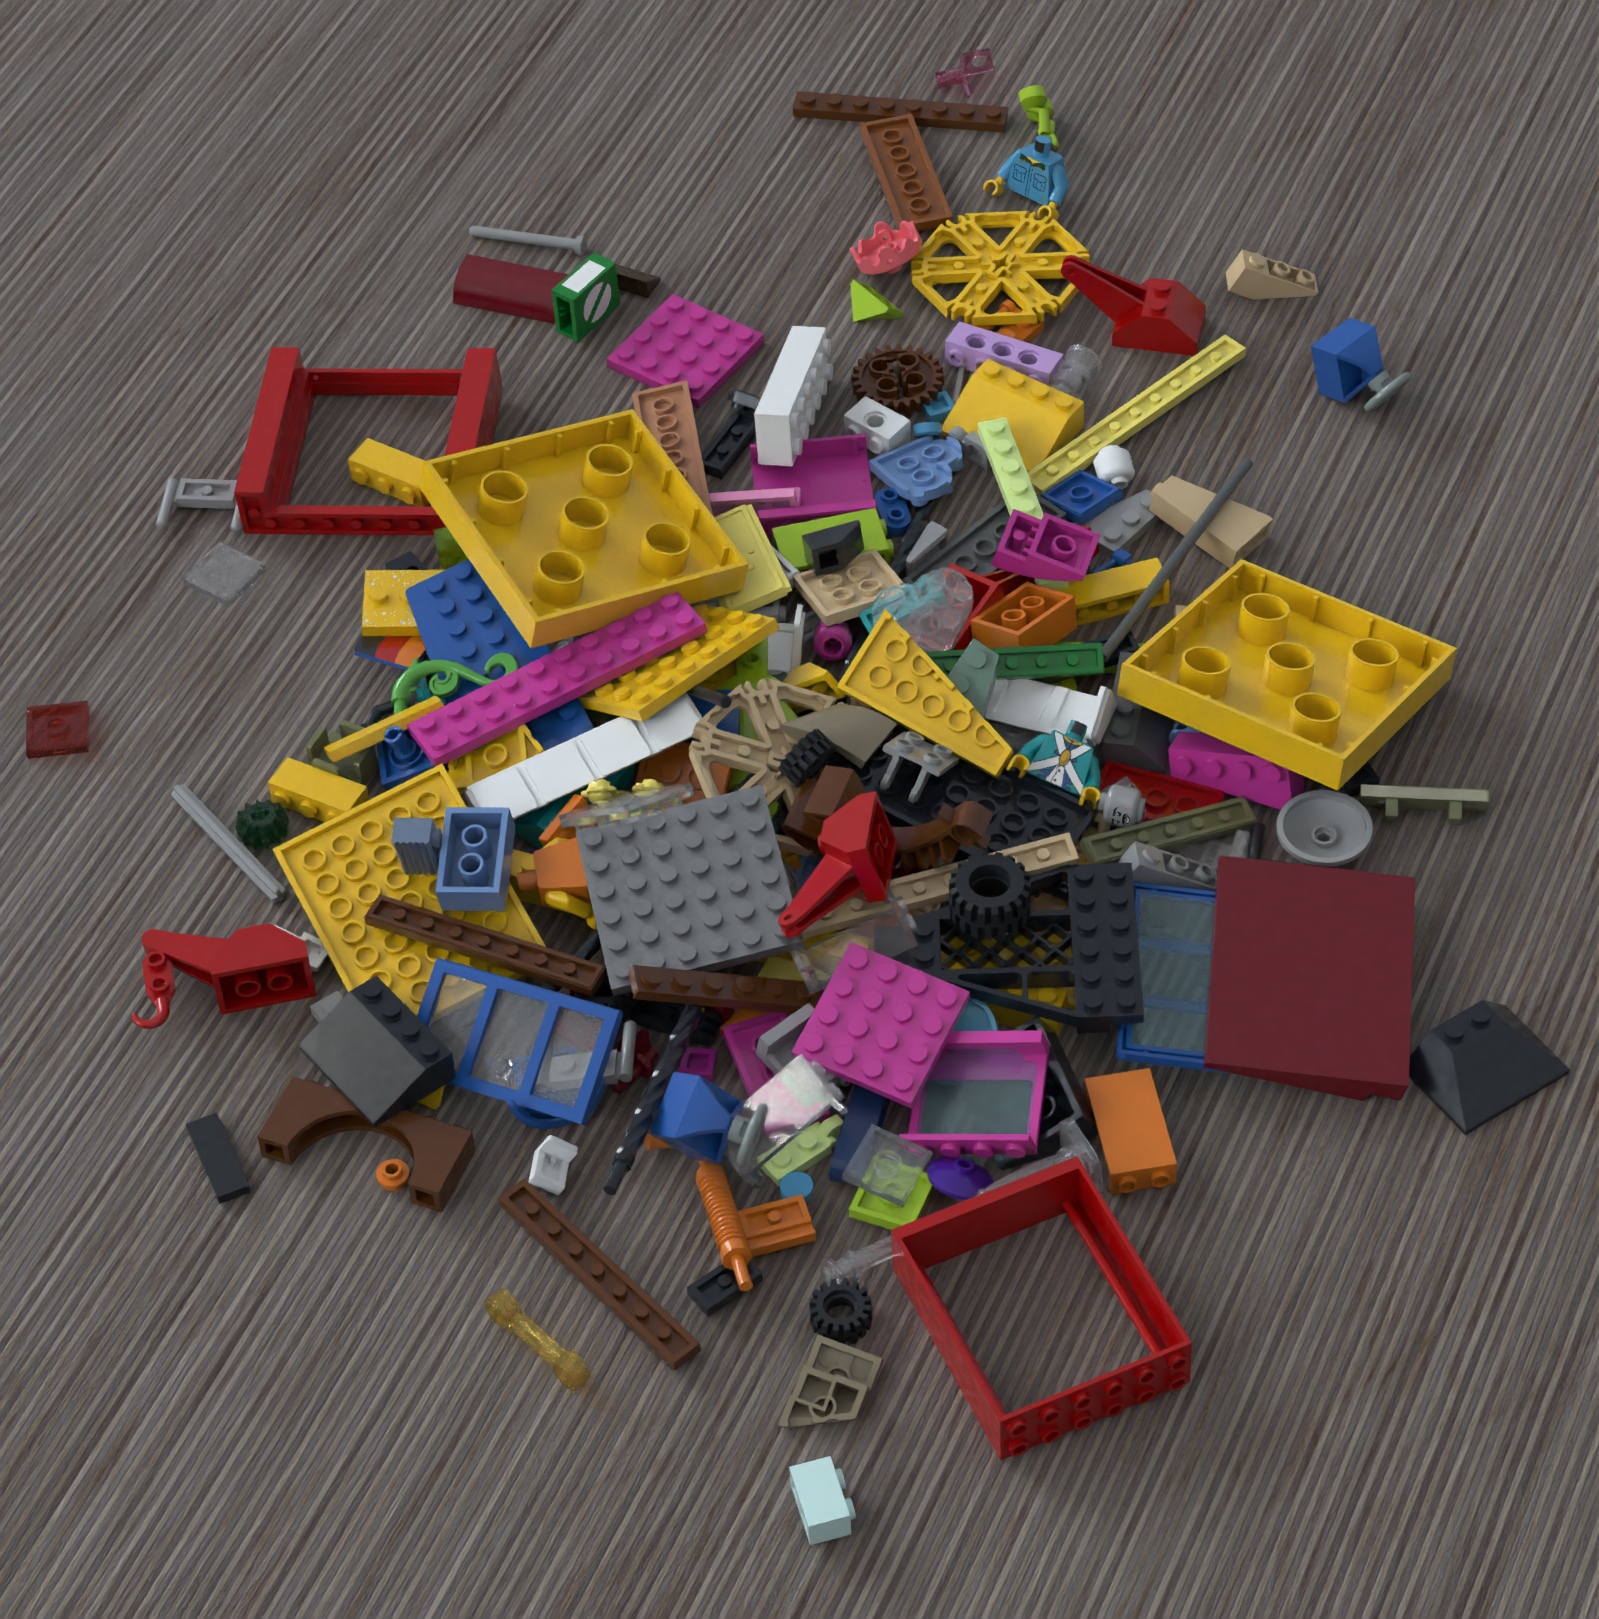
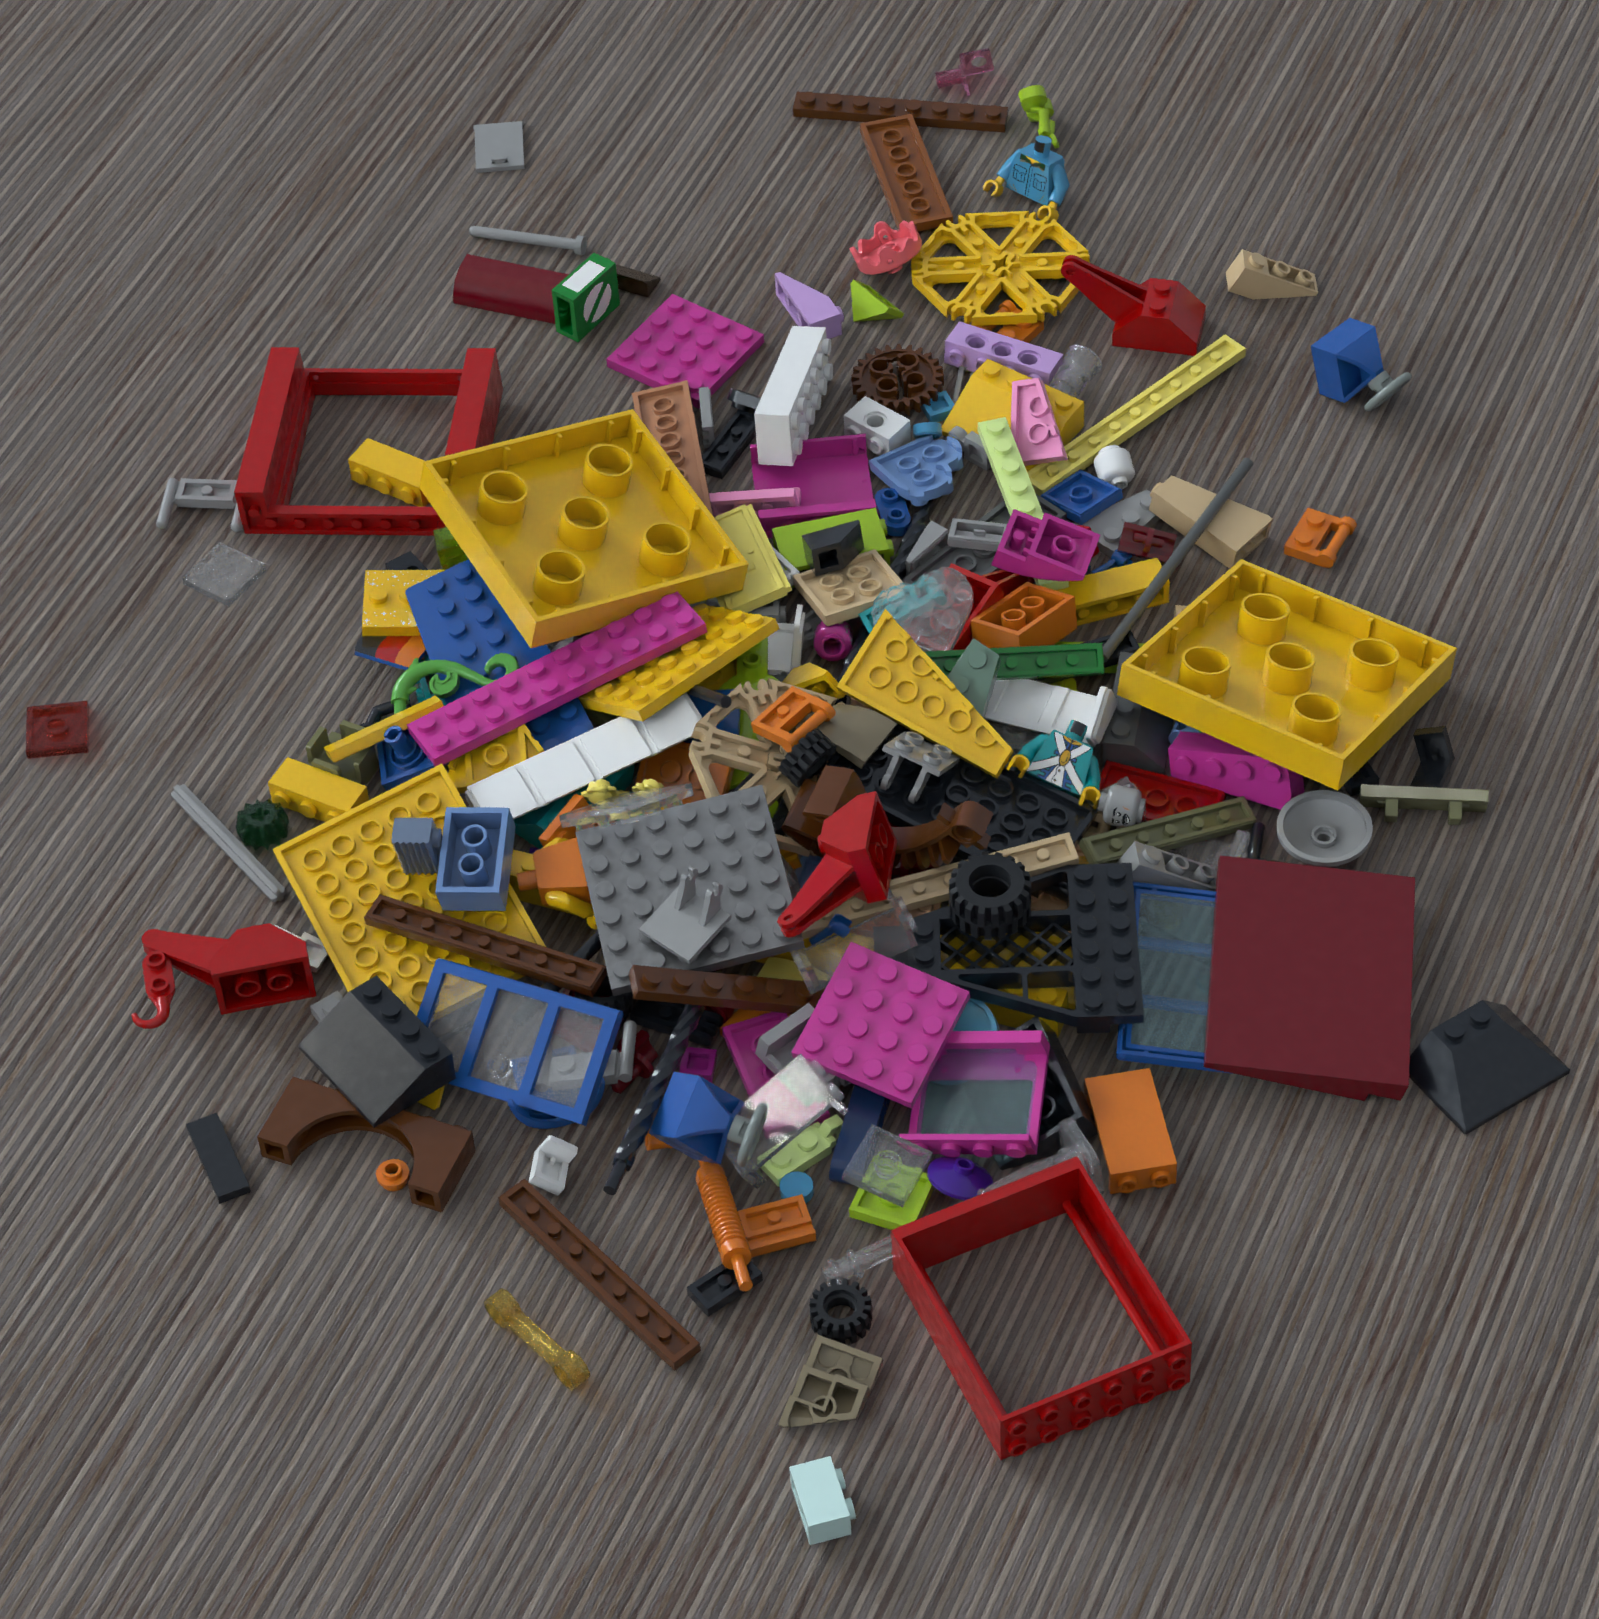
none -> light grey container [473,121,525,173]
none -> light grey plate [639,866,731,964]
none -> light grey tile [699,387,715,448]
none -> orange plate [751,686,836,753]
none -> lavender slope [775,272,844,339]
none -> blue hand [809,914,852,945]
none -> light grey tile [948,518,1007,552]
none -> bright pink wing [1011,378,1068,466]
none -> dark red hips [1117,522,1177,564]
none -> orange plate [1284,508,1357,568]
none -> black bracket [1410,726,1455,788]

